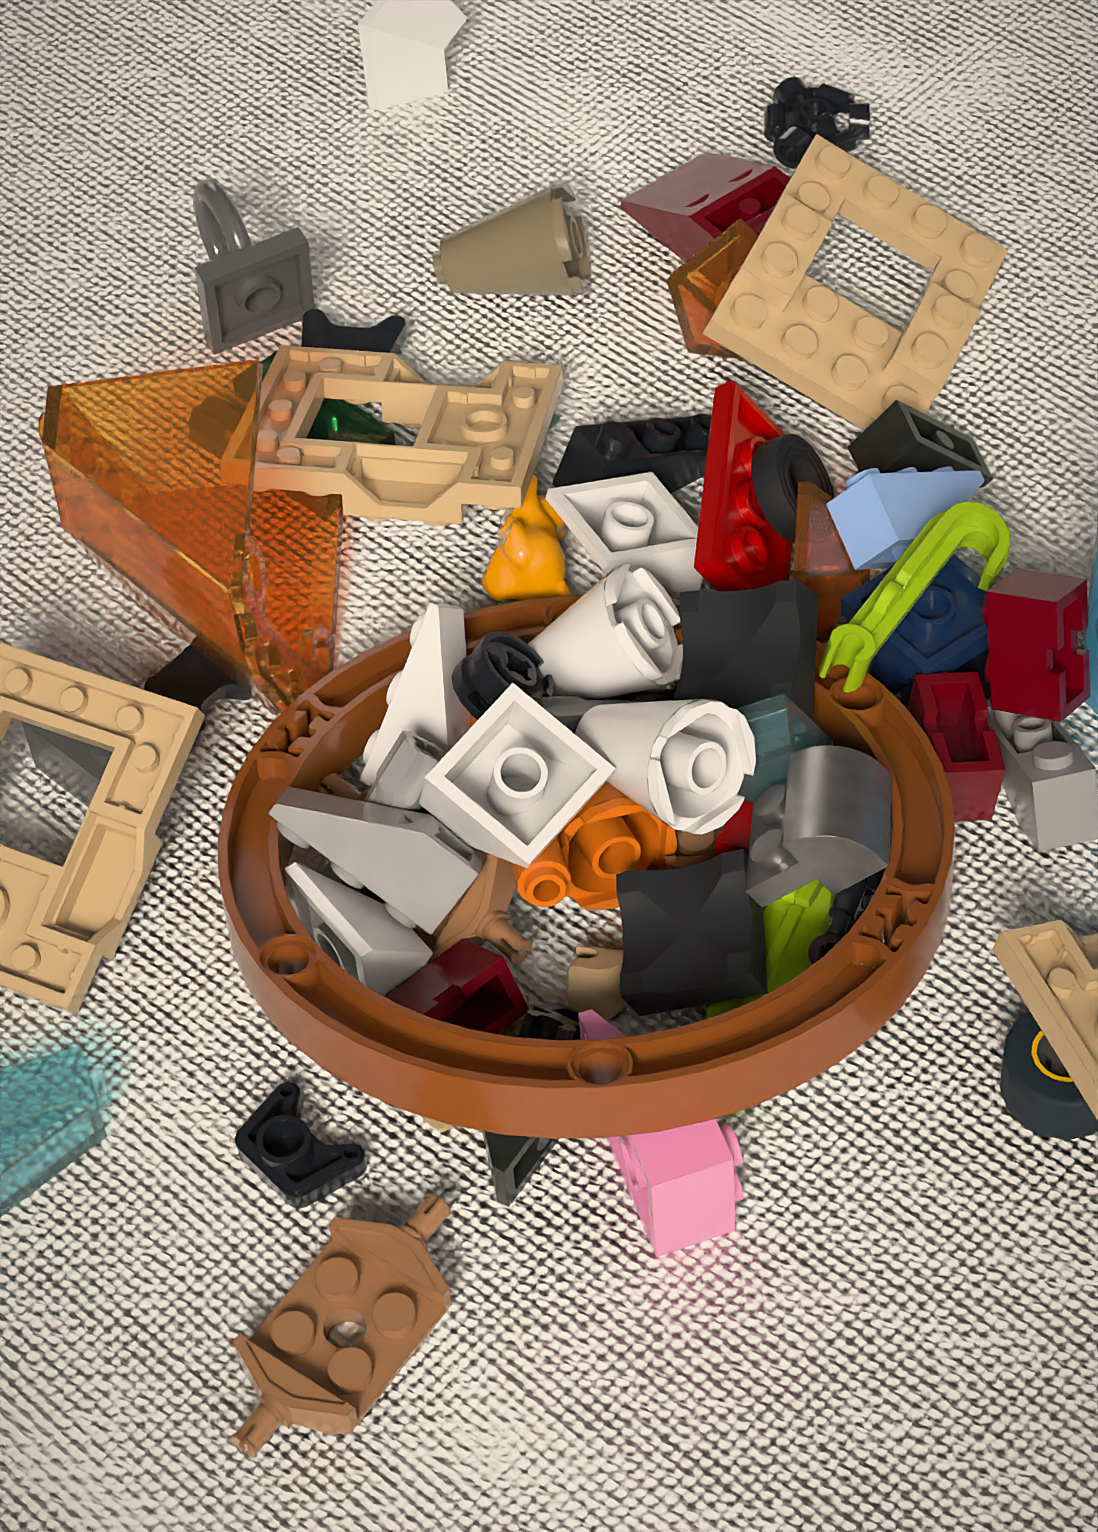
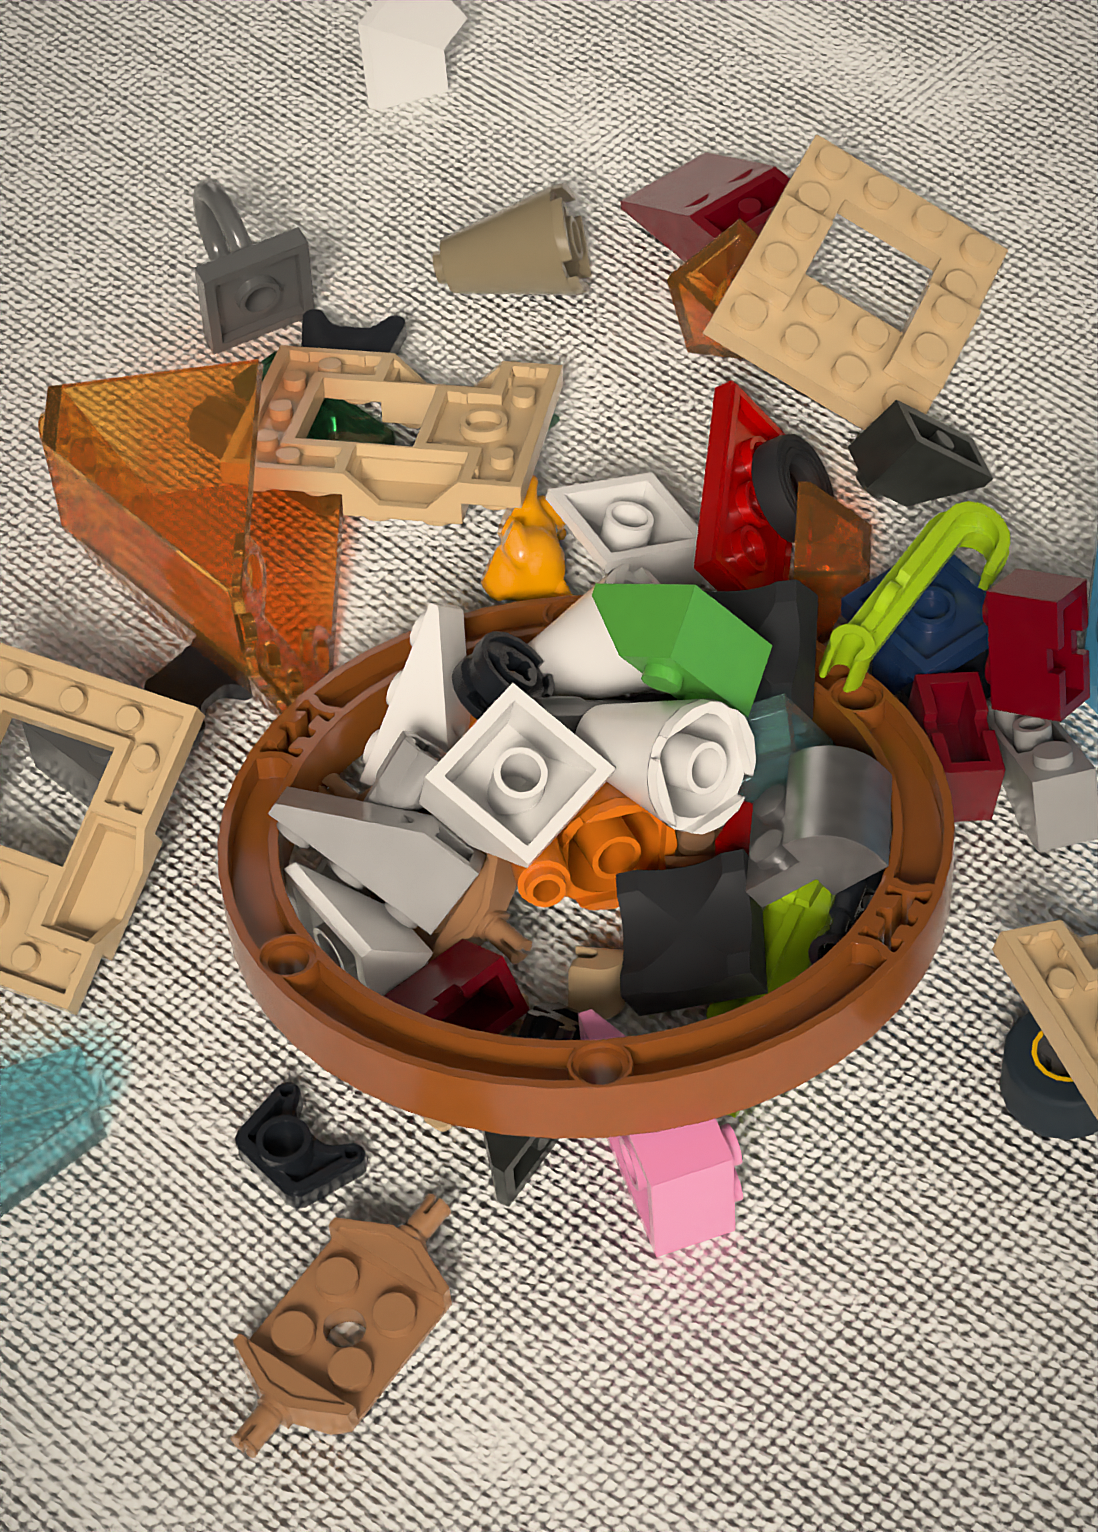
black slope [552,414,711,494] -> none
black piece [764,77,870,169] -> none
light blue slope [826,466,985,570] -> none
none -> bright green slope [592,583,773,717]

